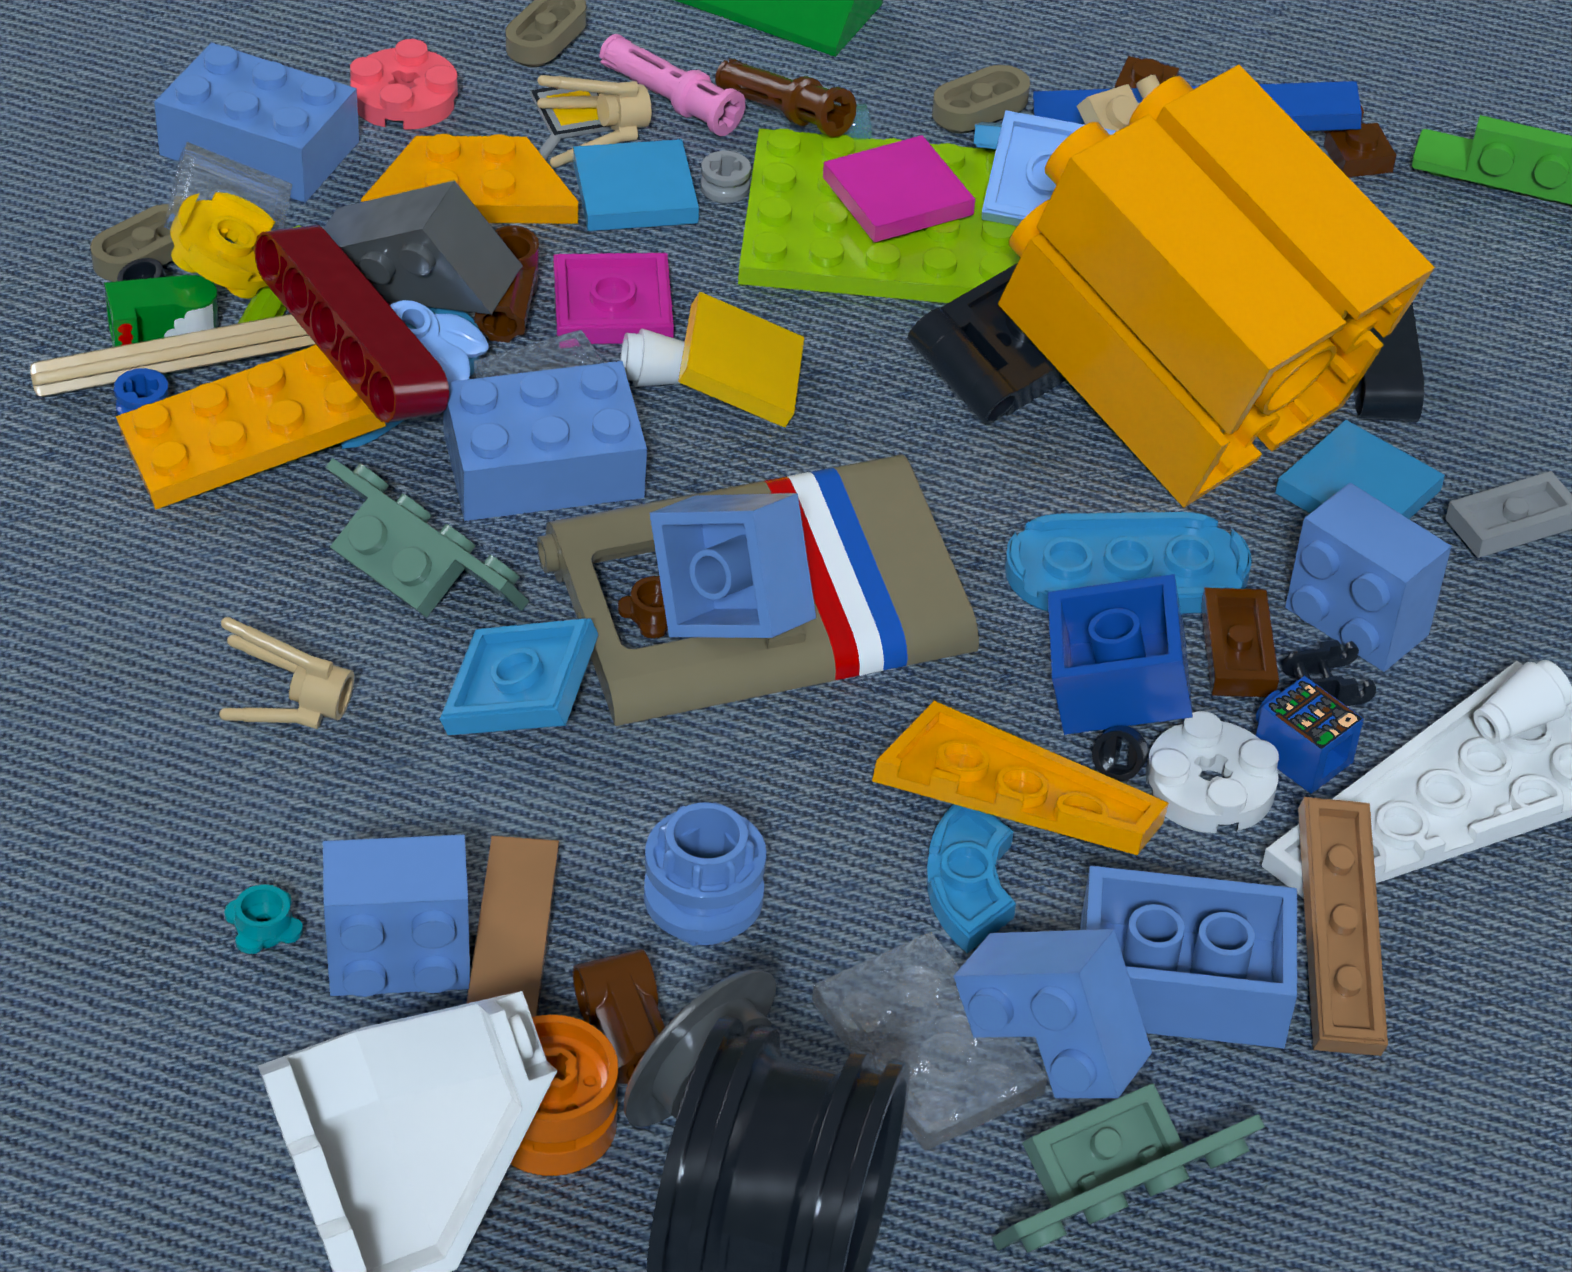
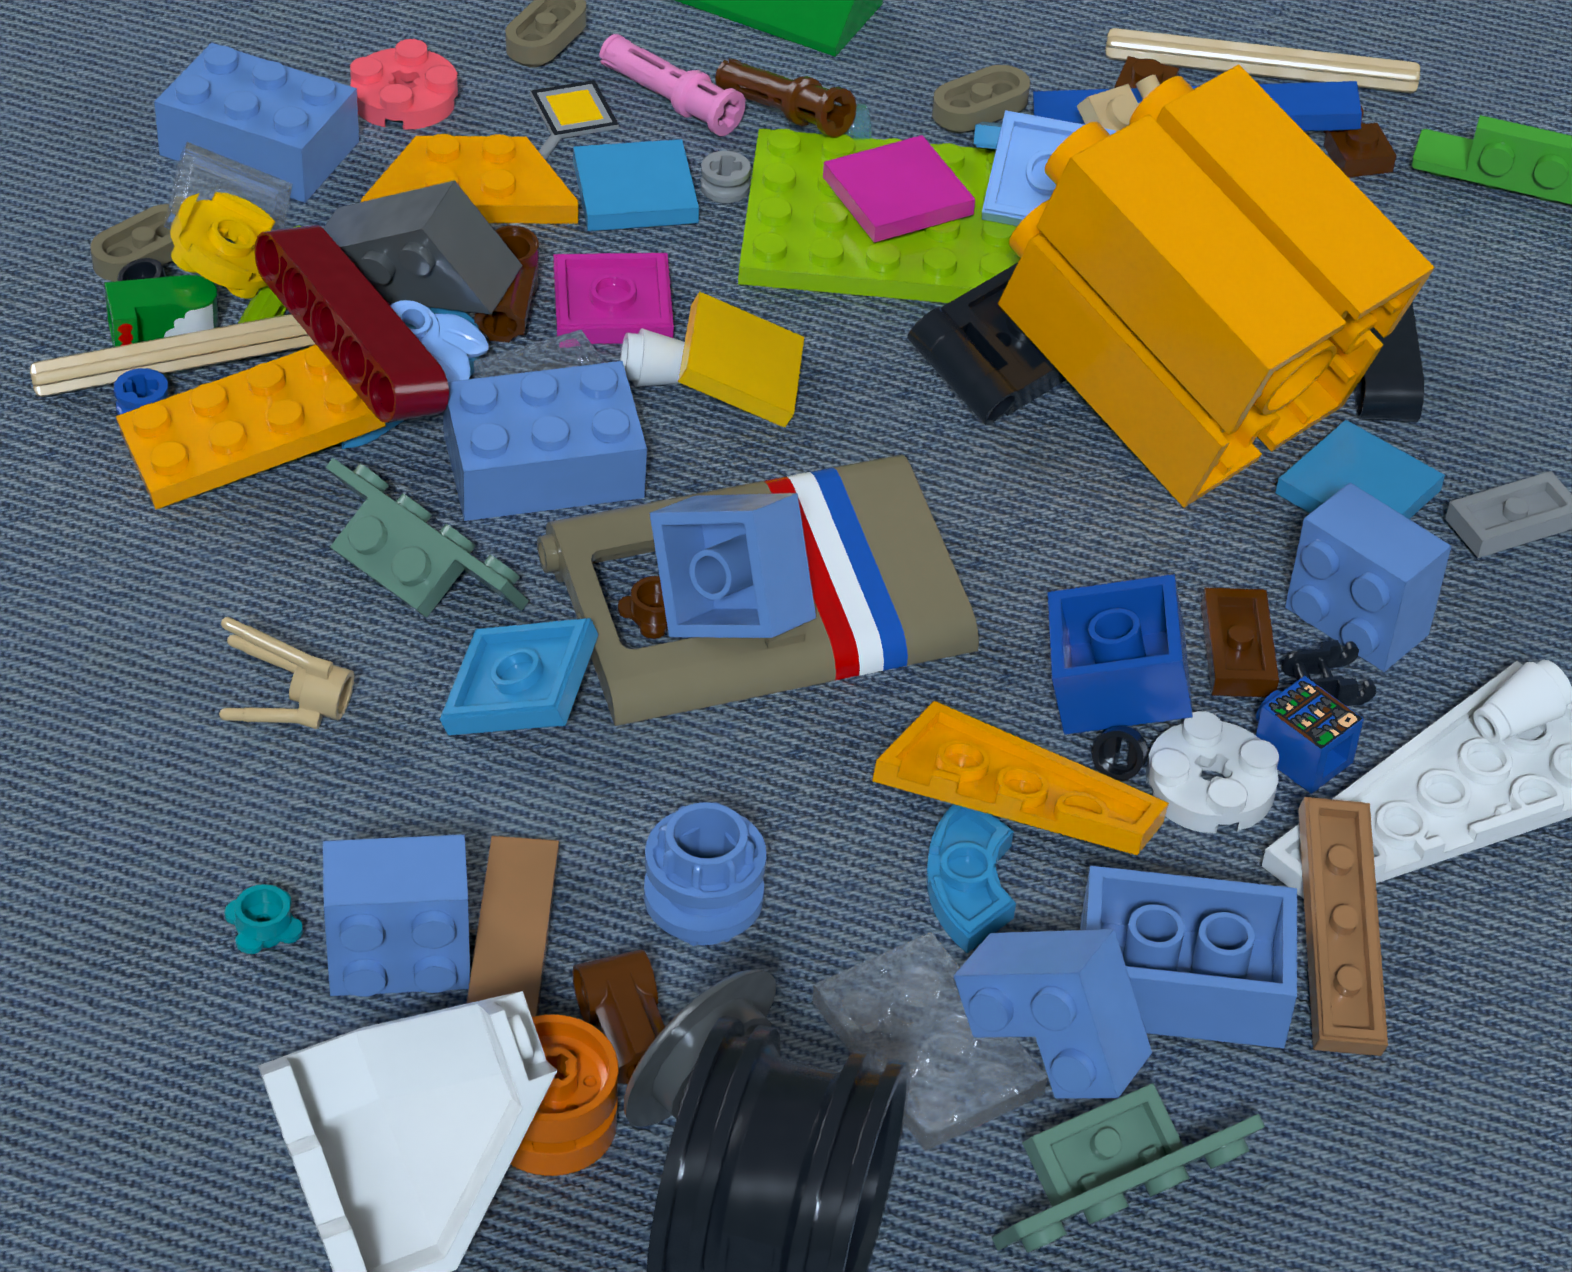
tan plant [537,75,652,168] -> none
dark azure tile [1005,512,1252,614] -> none
none -> tan axle [1105,28,1420,94]

